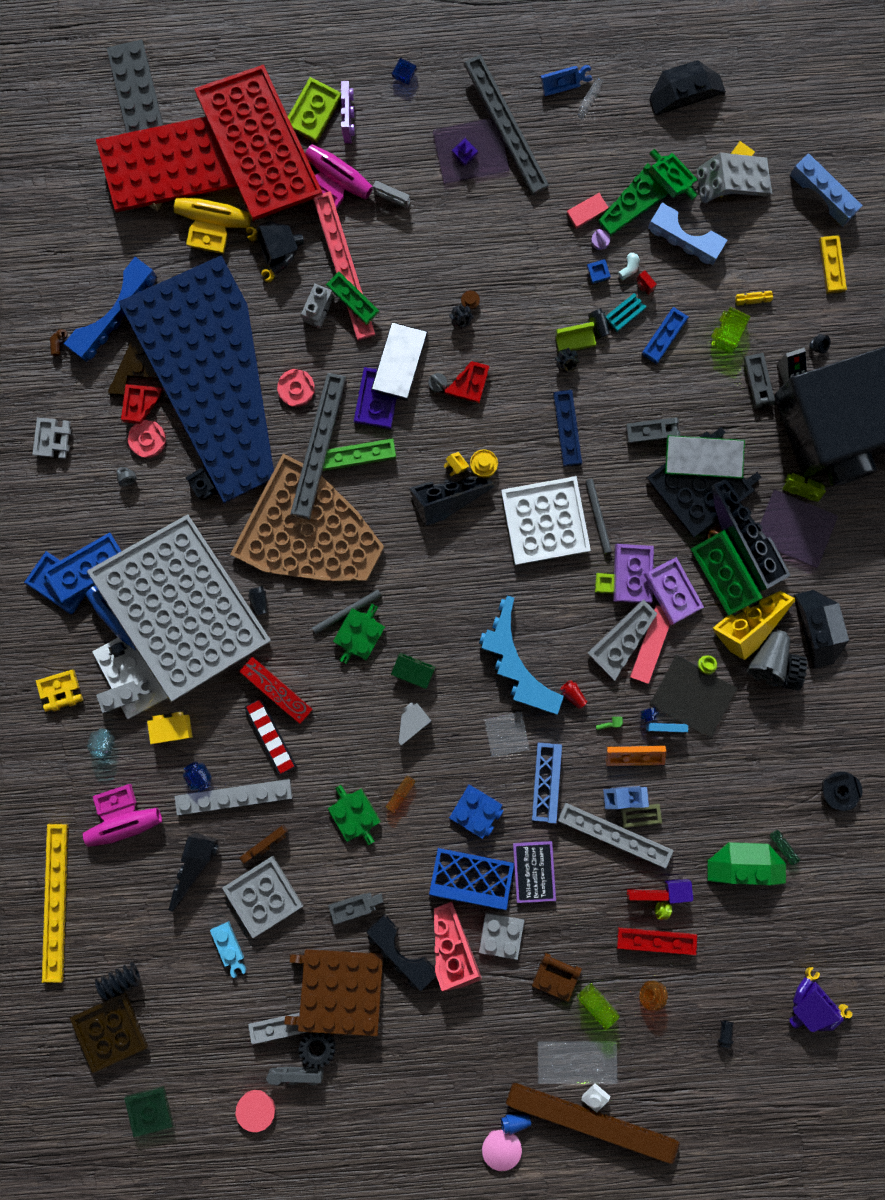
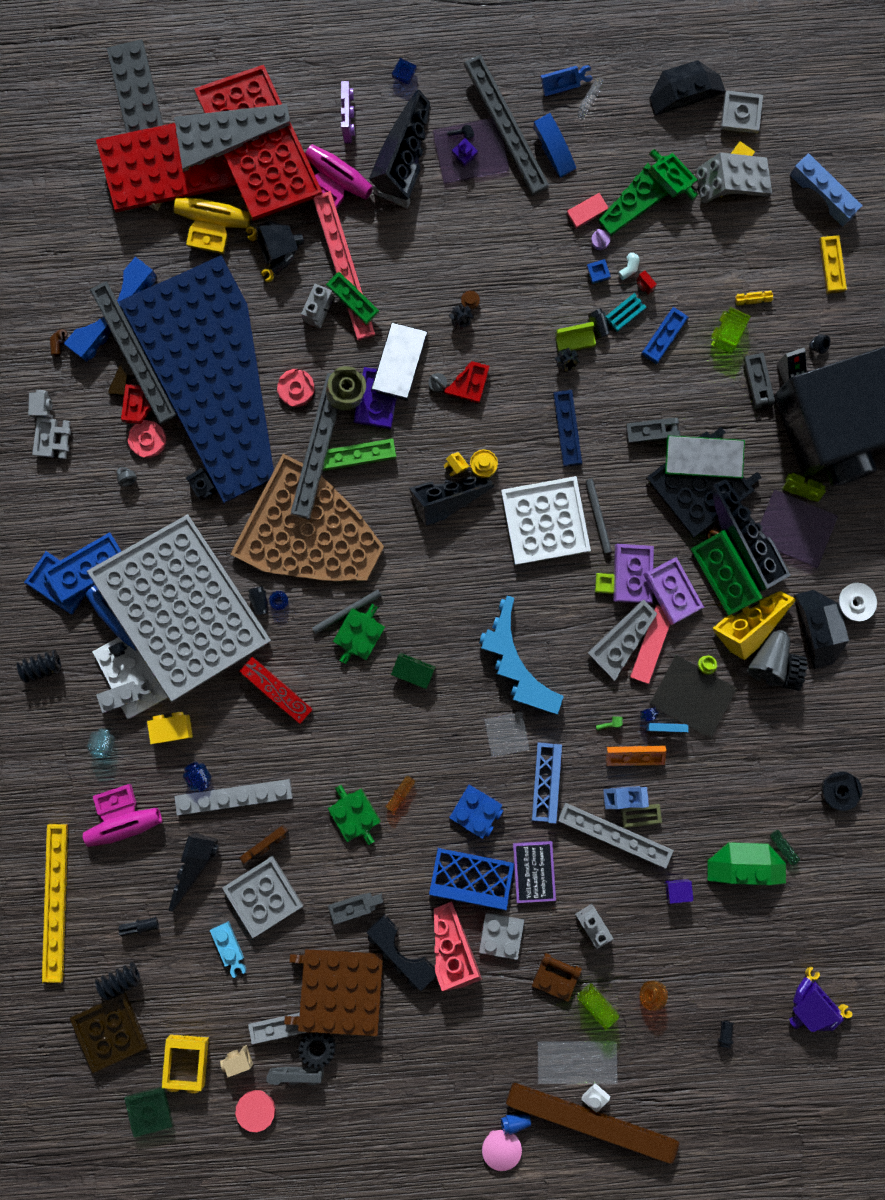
yellow plate [36,669,83,712] -> none
tile [244,698,297,775] -> none
lime tile [288,77,341,143] -> none
light grey slope [399,702,432,745] -> none
red cone [560,680,587,709] -> none
red plate [616,927,697,955] -> none
red tile [627,890,669,901] -> none
light blue arch [648,203,727,265] -> none
lime plate [655,901,672,920] -> none
none -> black piece [17,649,61,683]
none -> light grey brick [28,390,53,419]
none -> dark grey tile [90,281,178,424]
none -> black axle [118,917,159,936]
none -> yellow window [162,1035,209,1093]
none -> dark grey wing [174,104,290,172]
none -> tan brick [220,1045,253,1077]
none -> clear blue plate [269,591,288,610]
none -> olive brick [326,366,366,410]
none -> black wedge [369,89,430,200]
none -> black hand [447,125,474,139]
none -> blue slope [533,113,576,178]
none -> light grey hips [576,904,613,949]
none -> light grey plate [721,90,763,134]
none -> white dish [839,583,877,621]

